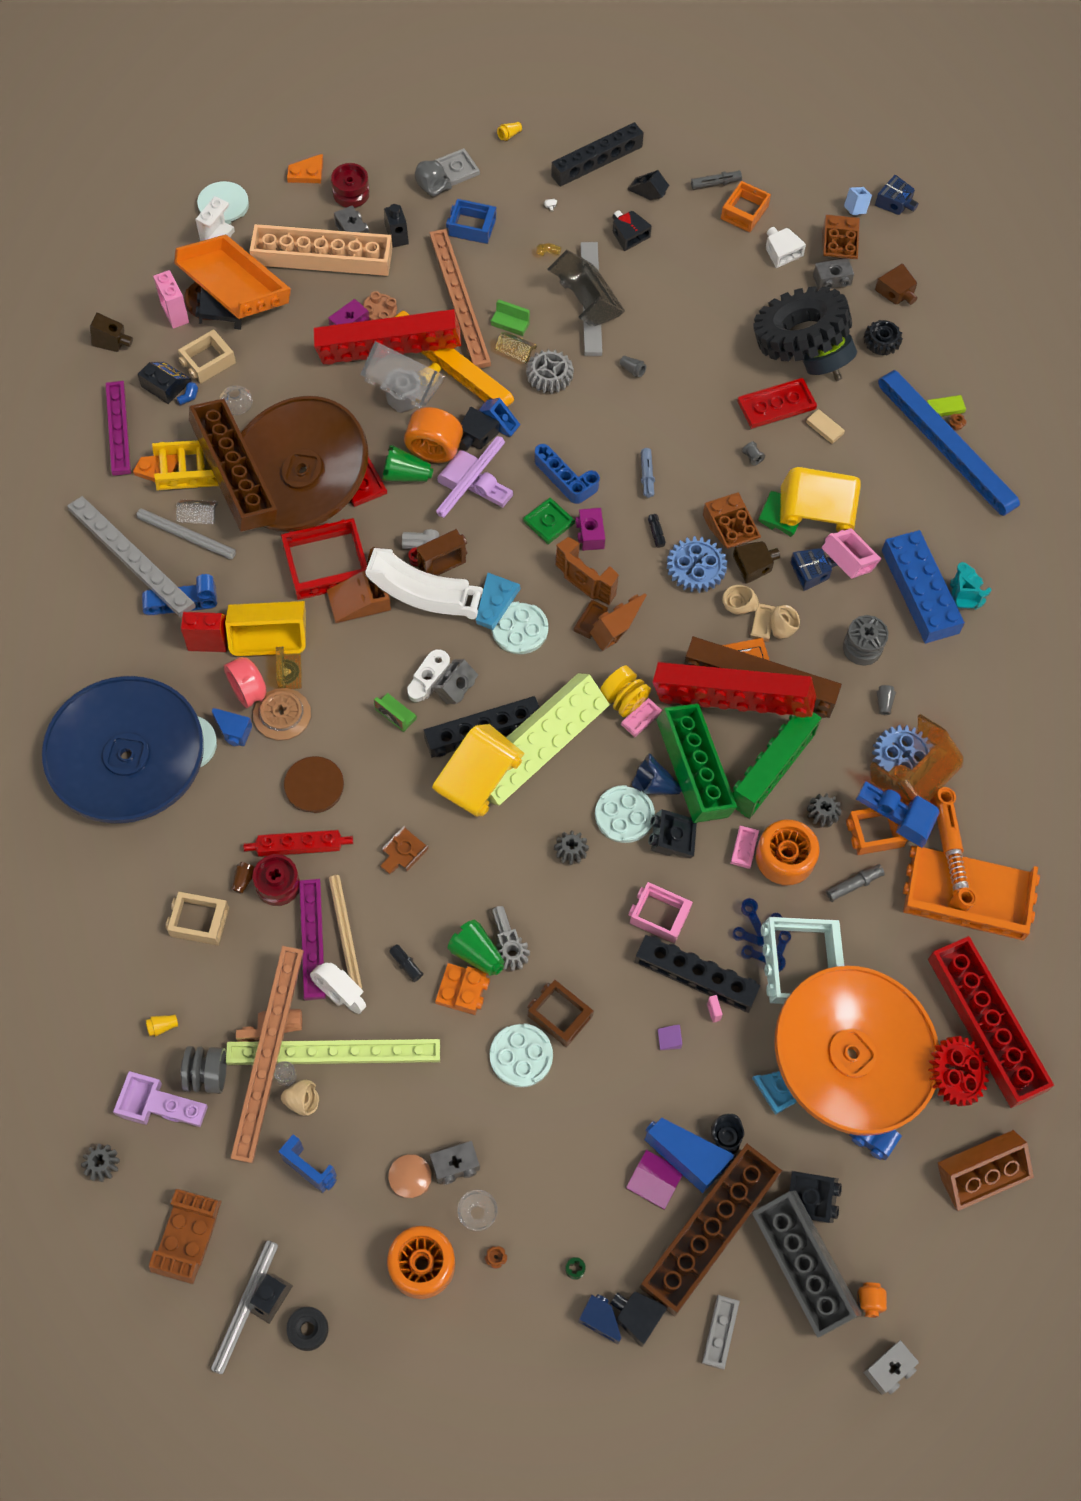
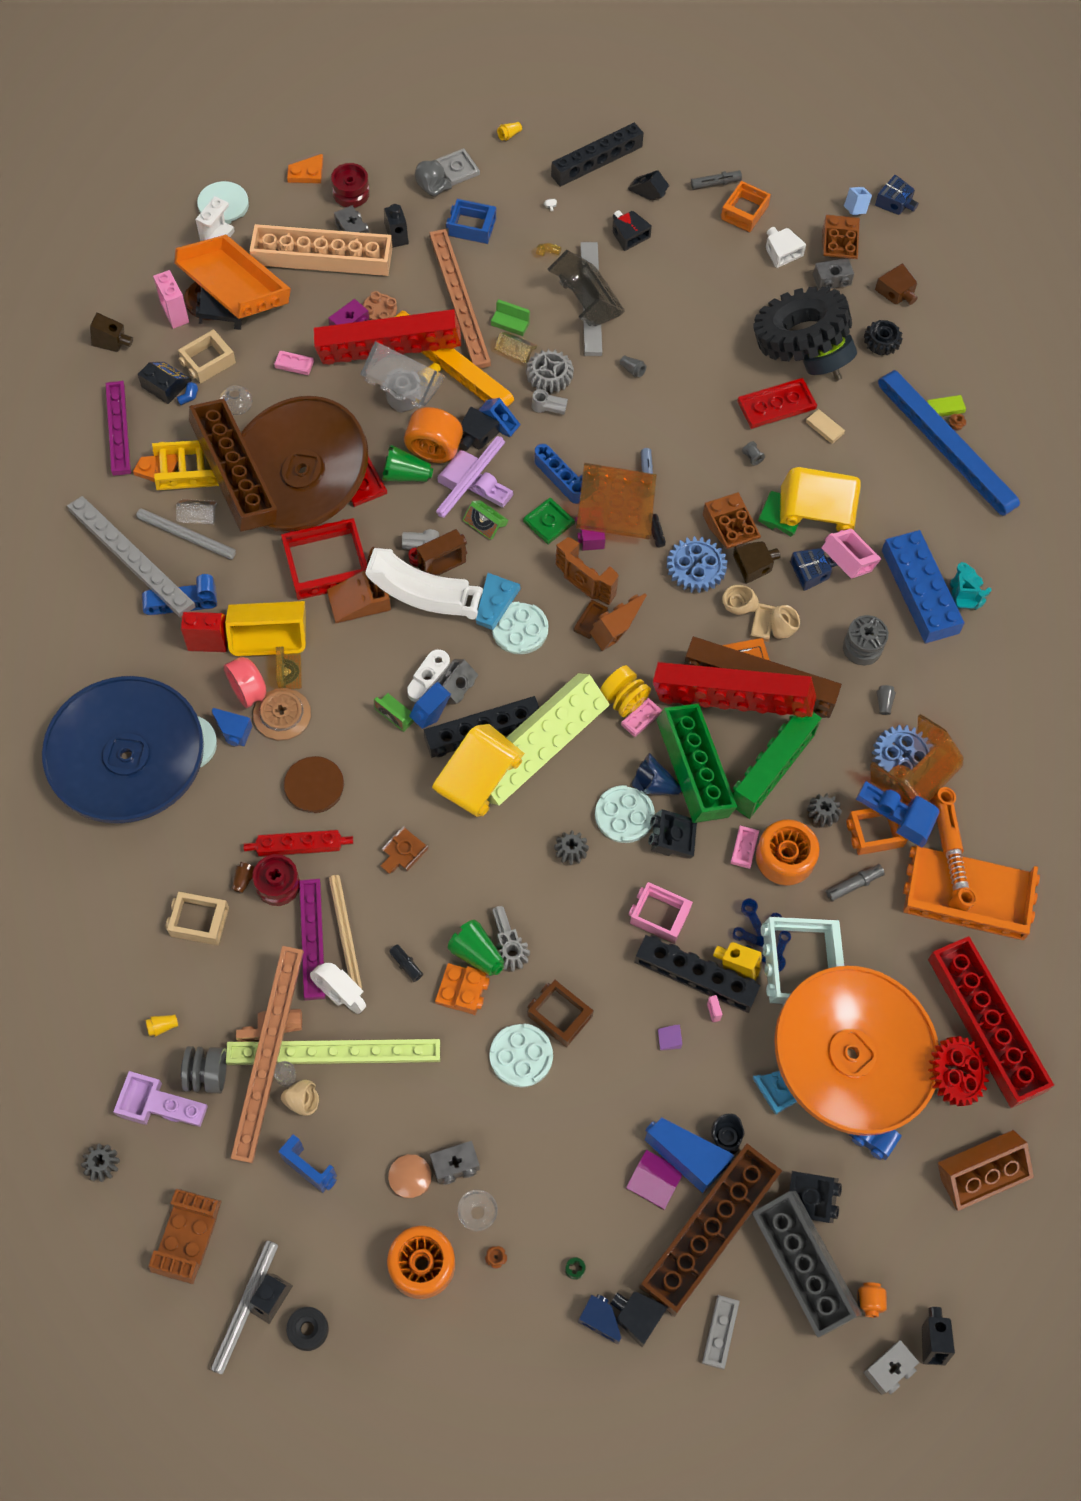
none -> bright pink plate [274,351,314,376]
none -> blue slope [409,682,451,729]
none -> panel [463,500,509,540]
none -> light grey piece [532,389,568,415]
none -> clear orange plate [576,463,657,540]
none -> yellow torso [713,942,762,981]
none -> black torso [922,1307,955,1366]

